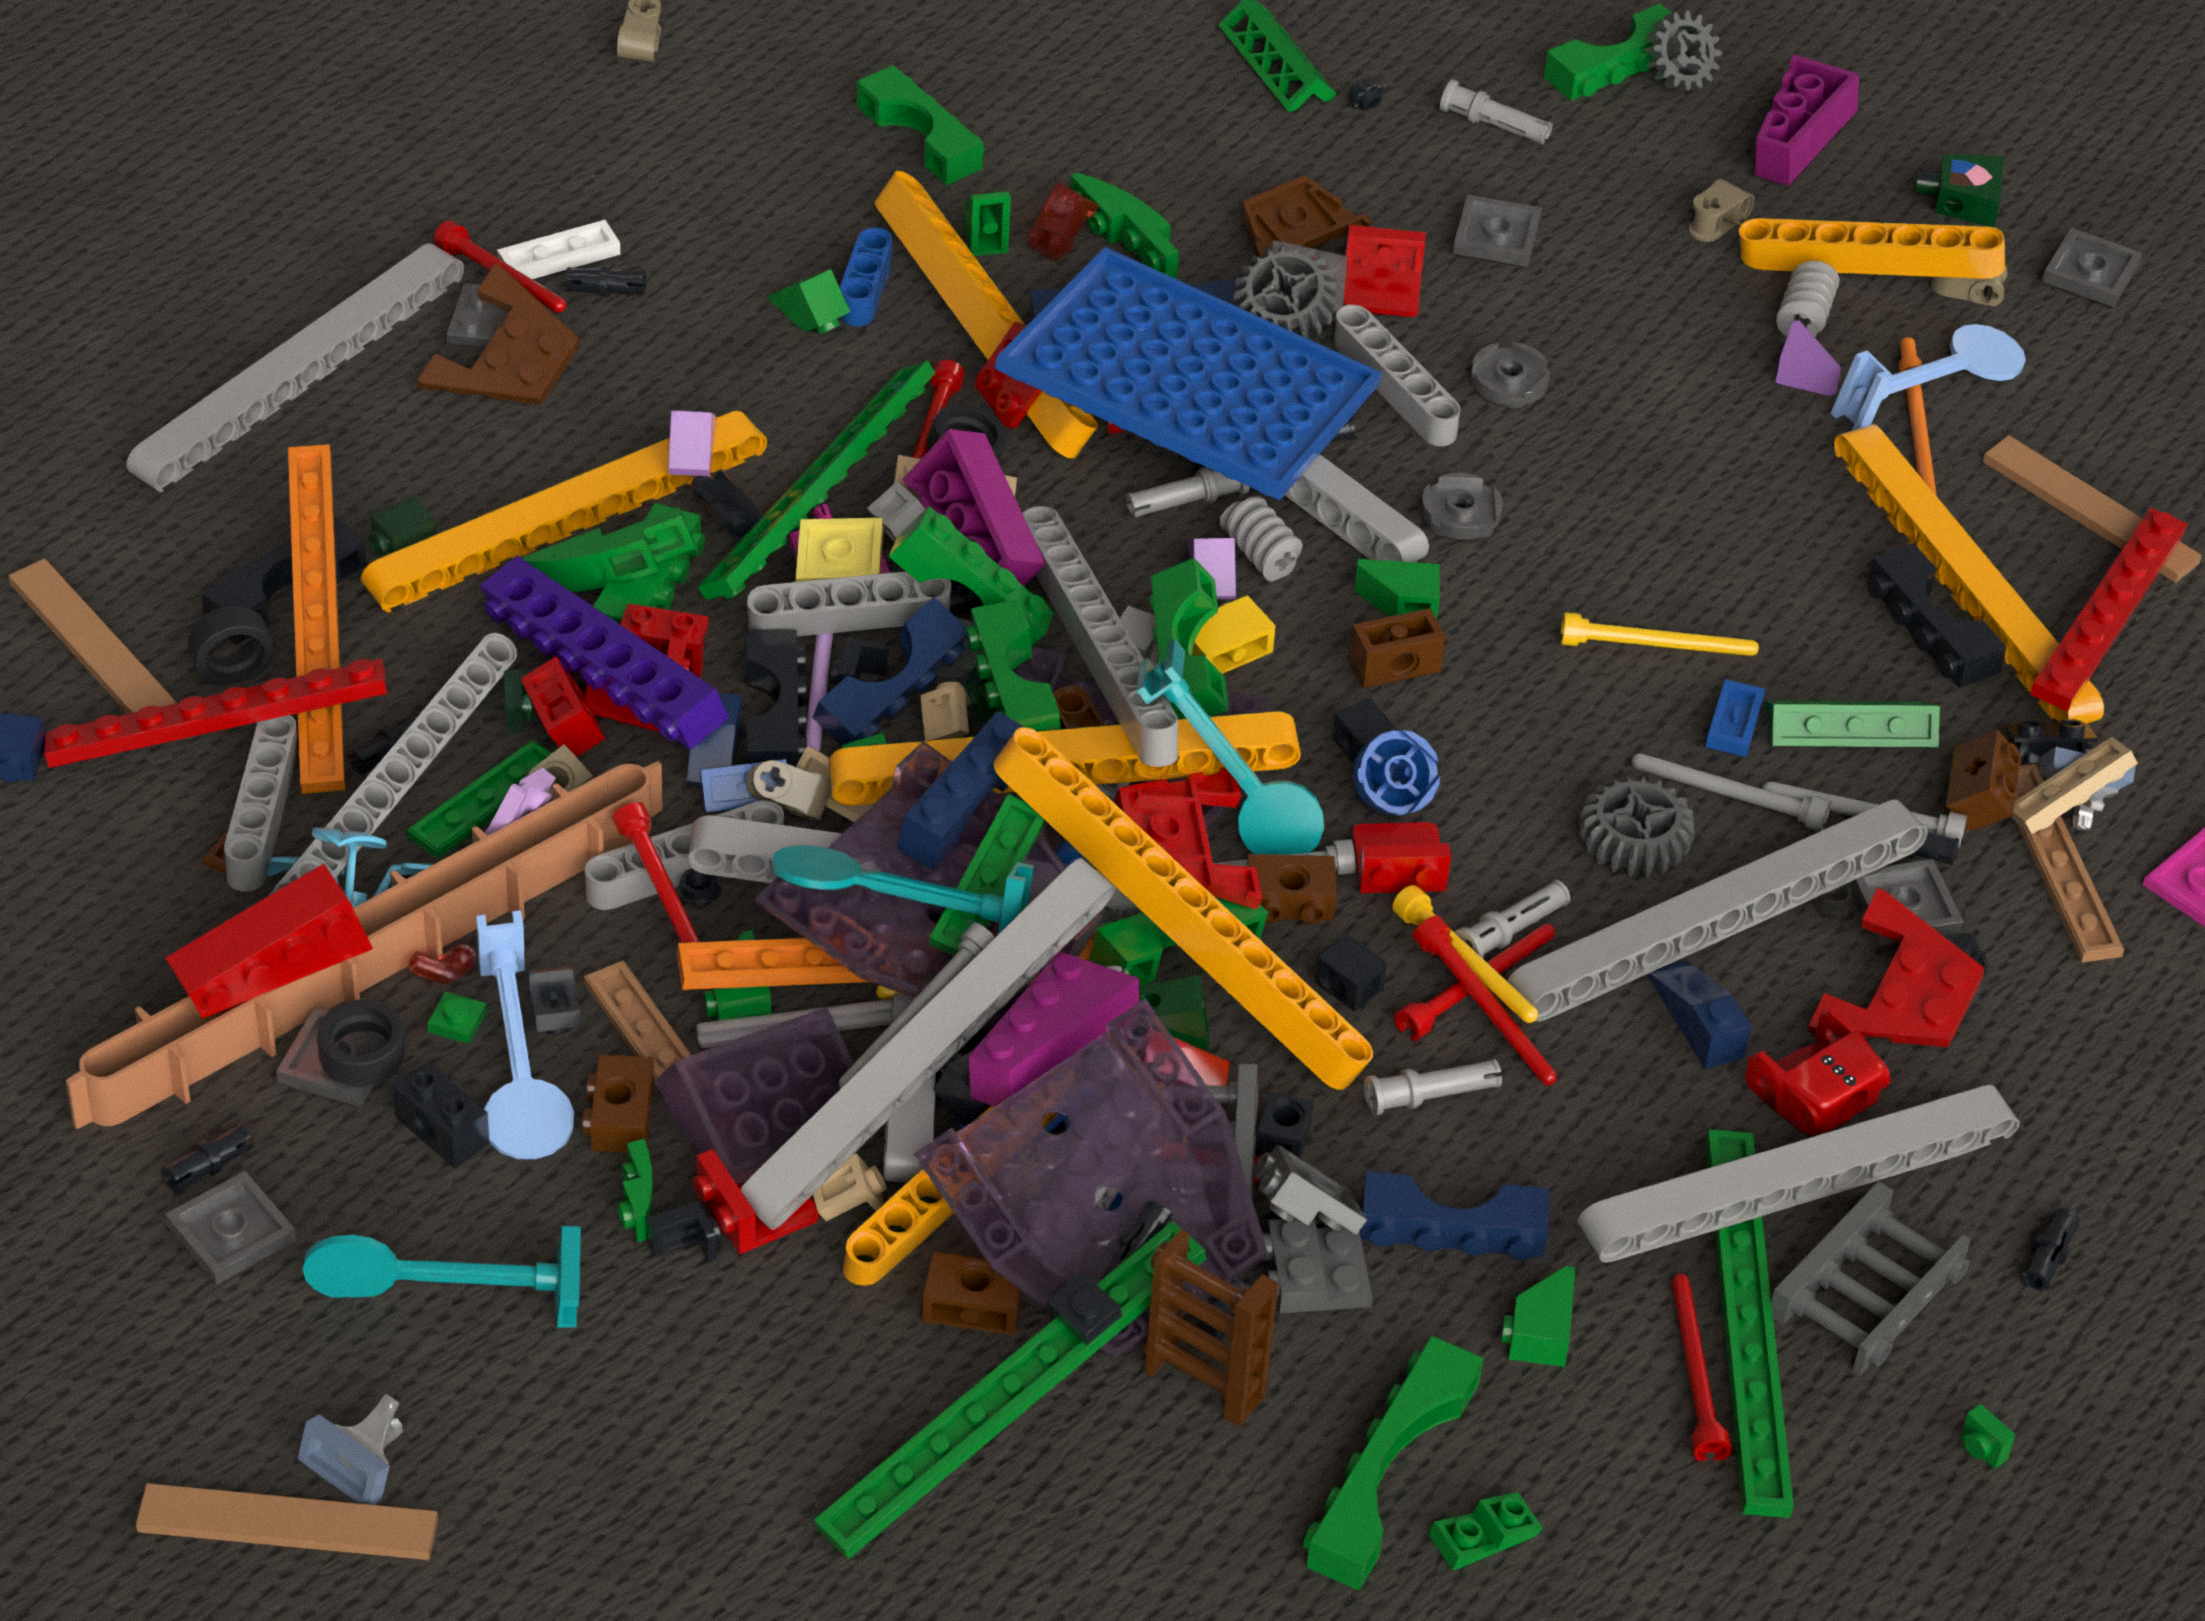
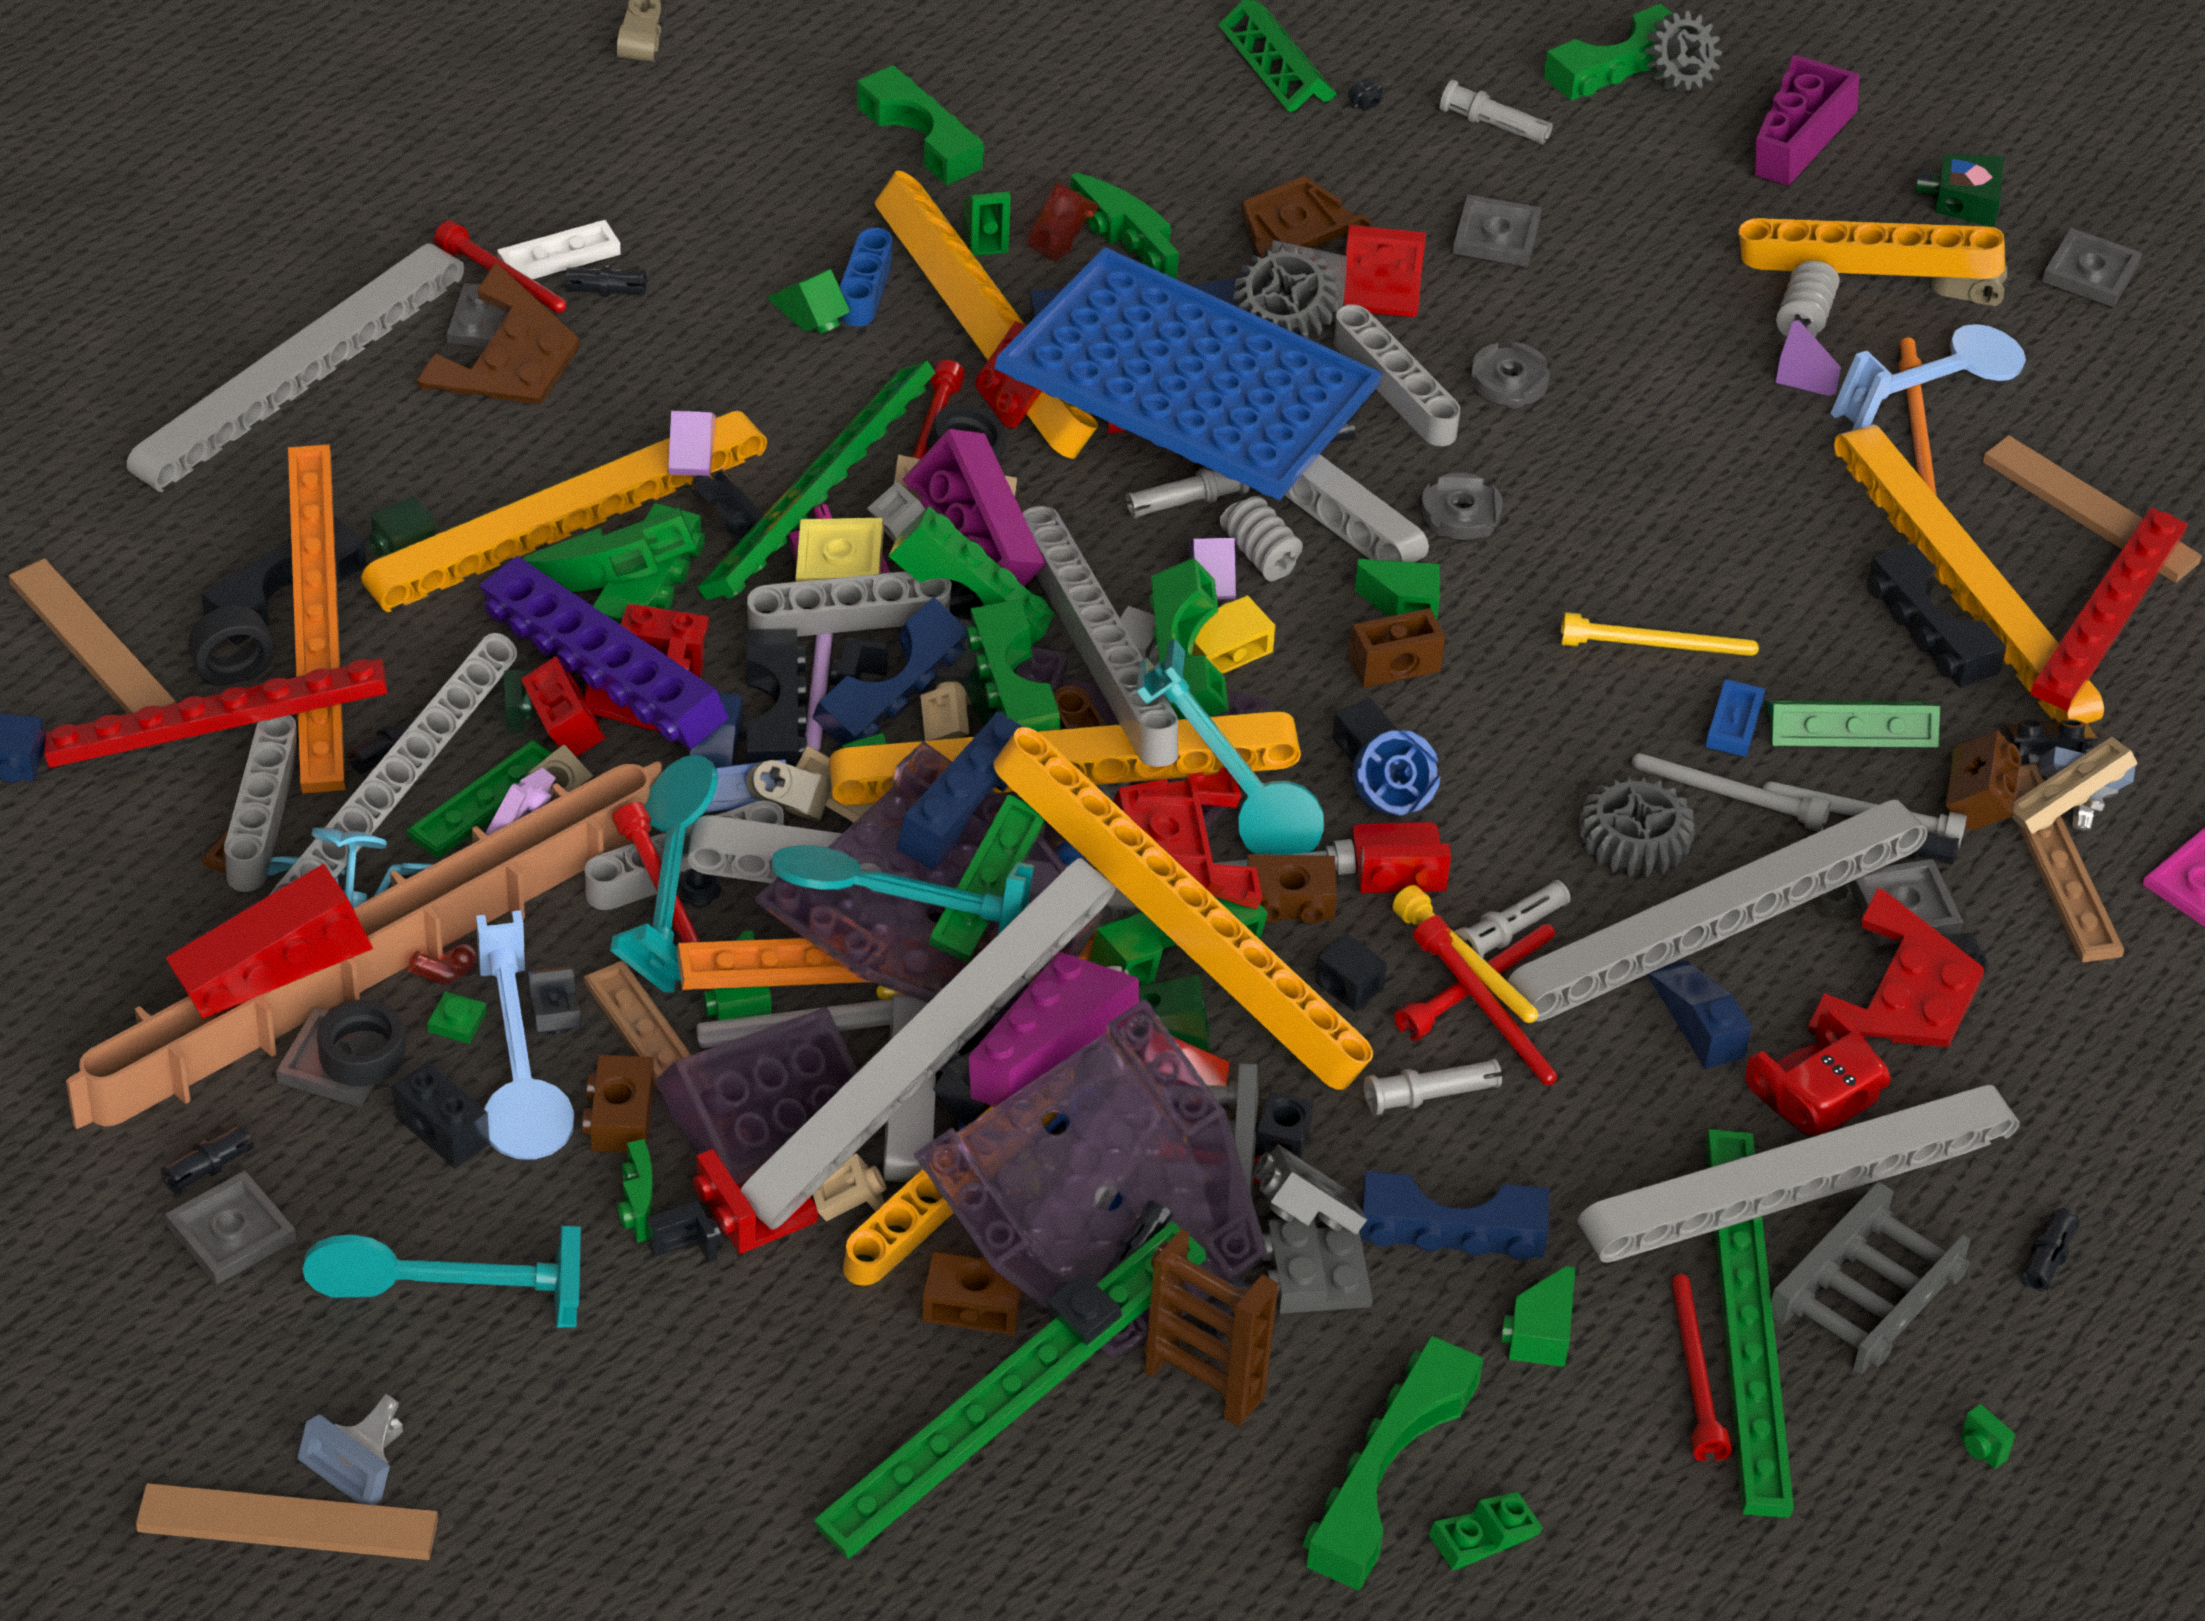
light grey piece [839,922,995,1089] -> none
dark tan piece [1689,179,1755,242] -> none
none -> teal piece [610,755,718,993]

